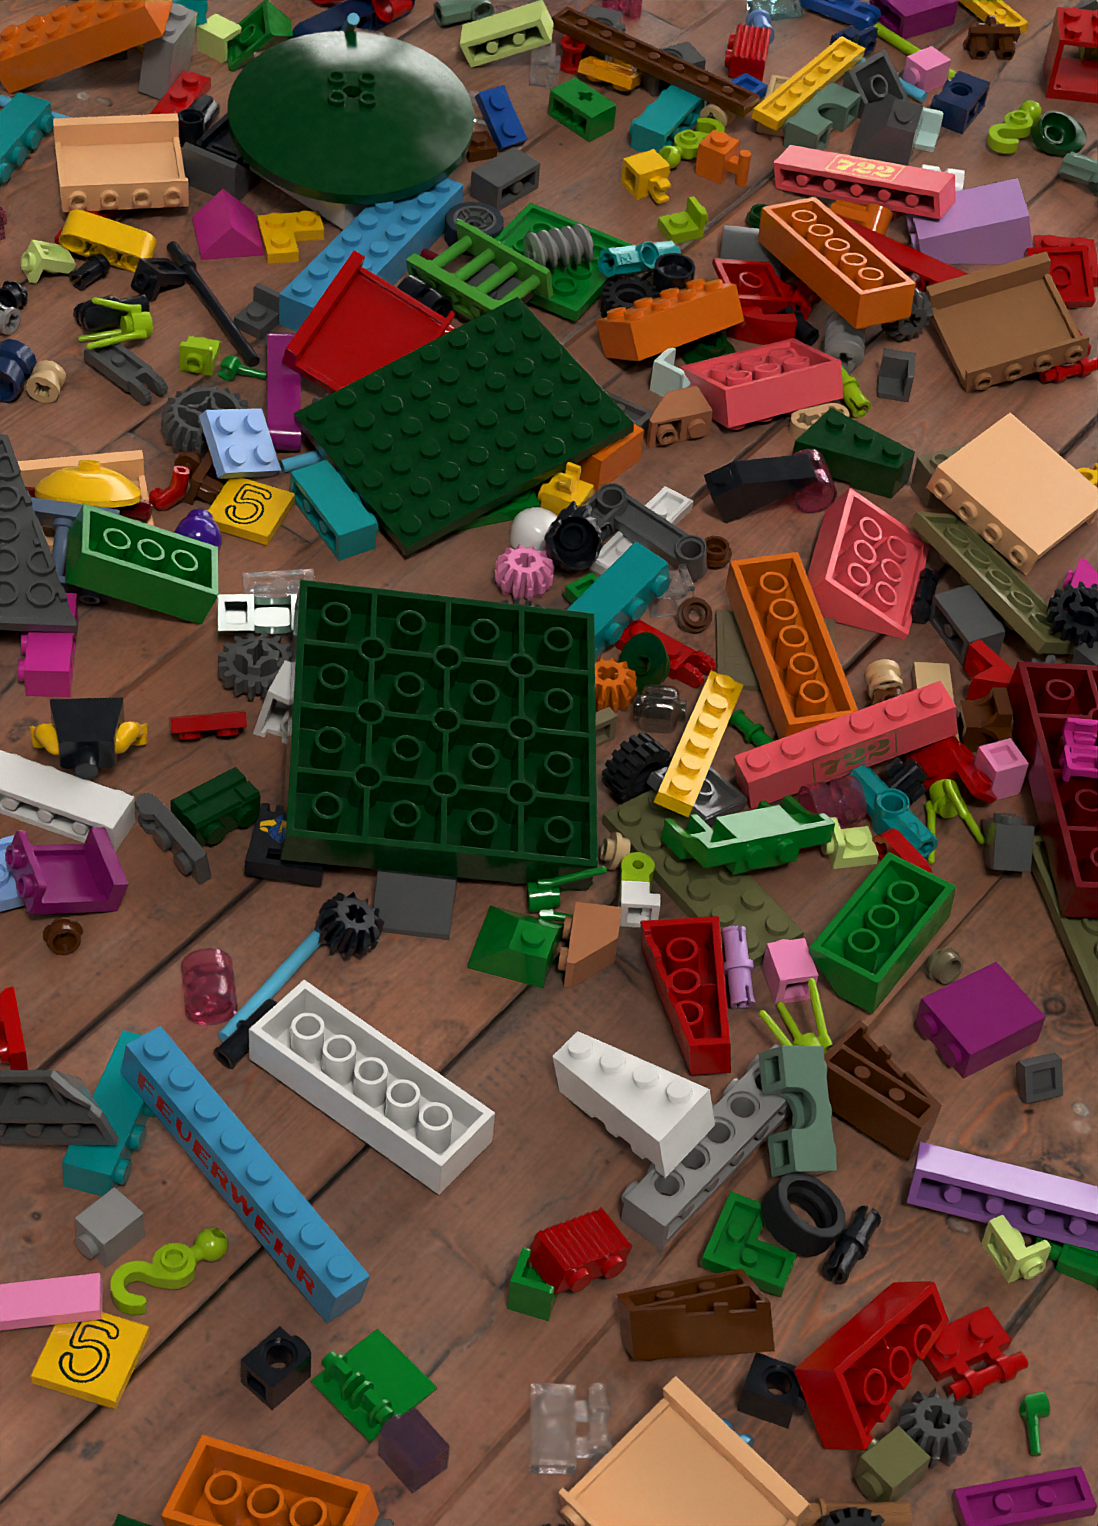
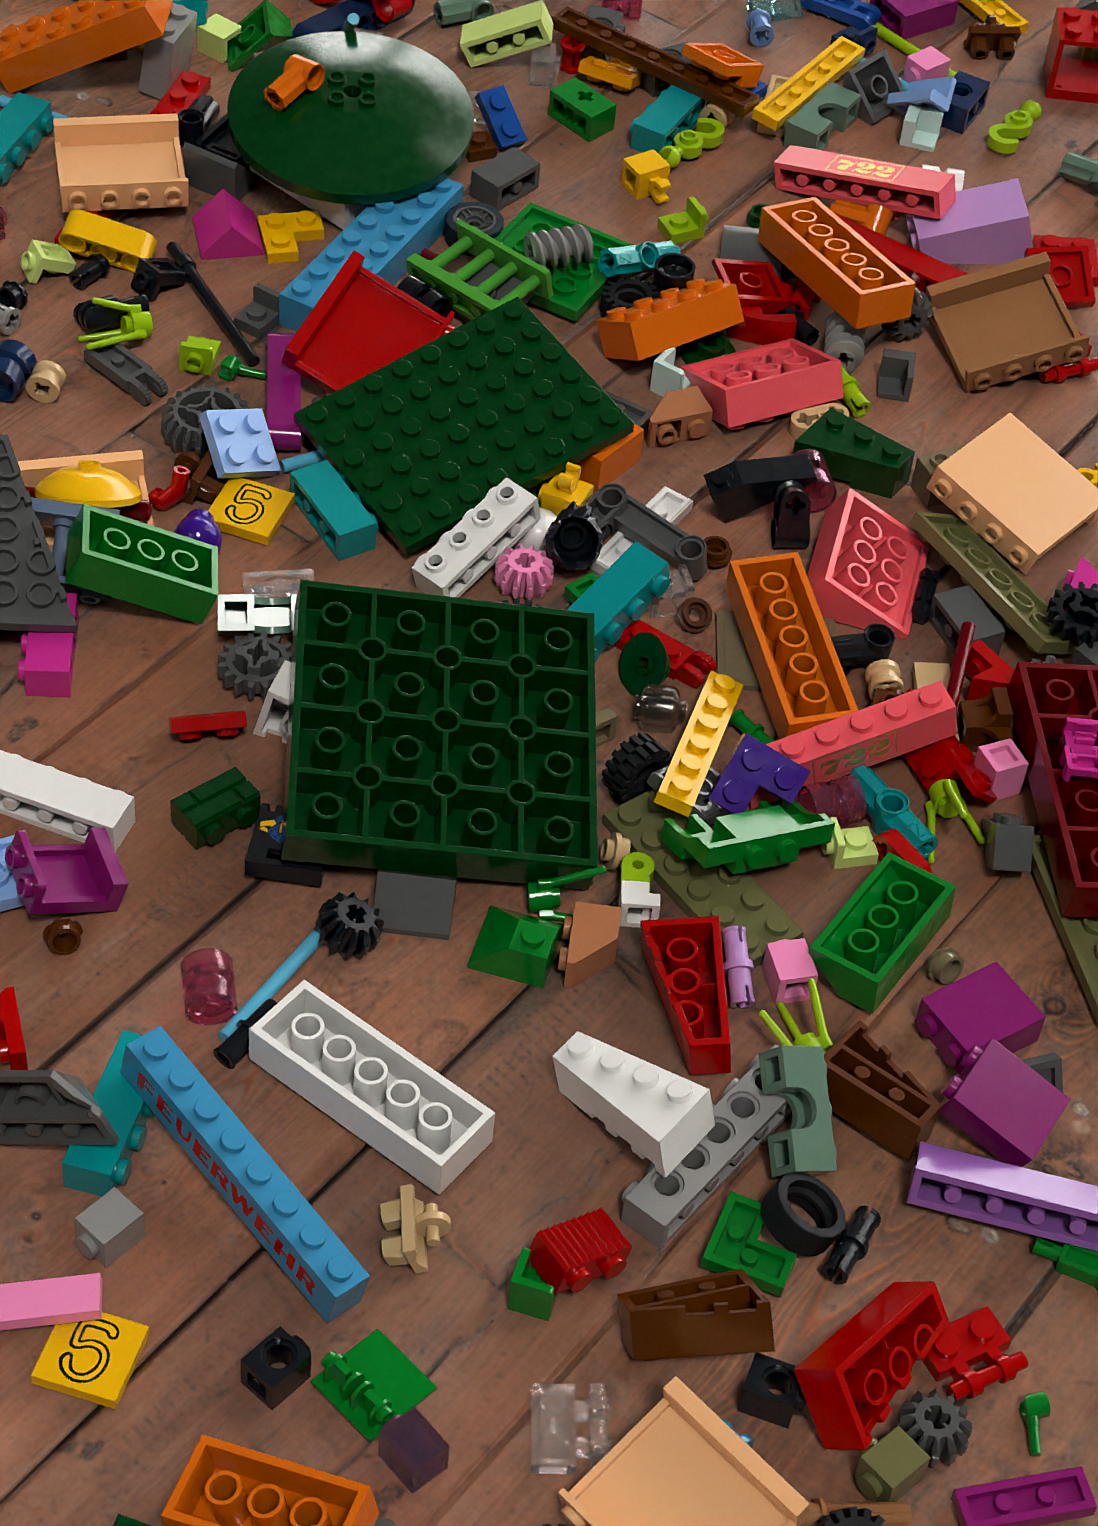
black torso [29,697,148,779] -> none
lime piece [110,1227,229,1315] -> none
dark grey hinge [135,792,211,885] -> none
orange gear [595,655,637,714] -> none
orange brick [695,130,751,186] -> none
red brick [724,23,771,82] -> none
dark grey slope [850,99,924,166] -> none
black gear [883,756,929,802] -> none
yellowish green bracket [981,1215,1052,1283] -> none
dark green hat [1031,110,1087,156] -> none
none -> orange piece [263,54,325,111]
none -> tan hips [380,1184,451,1274]
none -> white brick [411,477,541,598]
none -> orange plate [681,43,764,88]
none -> dark purple plate [706,733,811,814]
none -> black piece [770,480,811,548]
none -> black piece [831,623,896,669]
none -> light blue panel [886,76,956,116]
none -> magenta brick [939,1038,1071,1167]
none -> dark red bar [946,621,976,711]

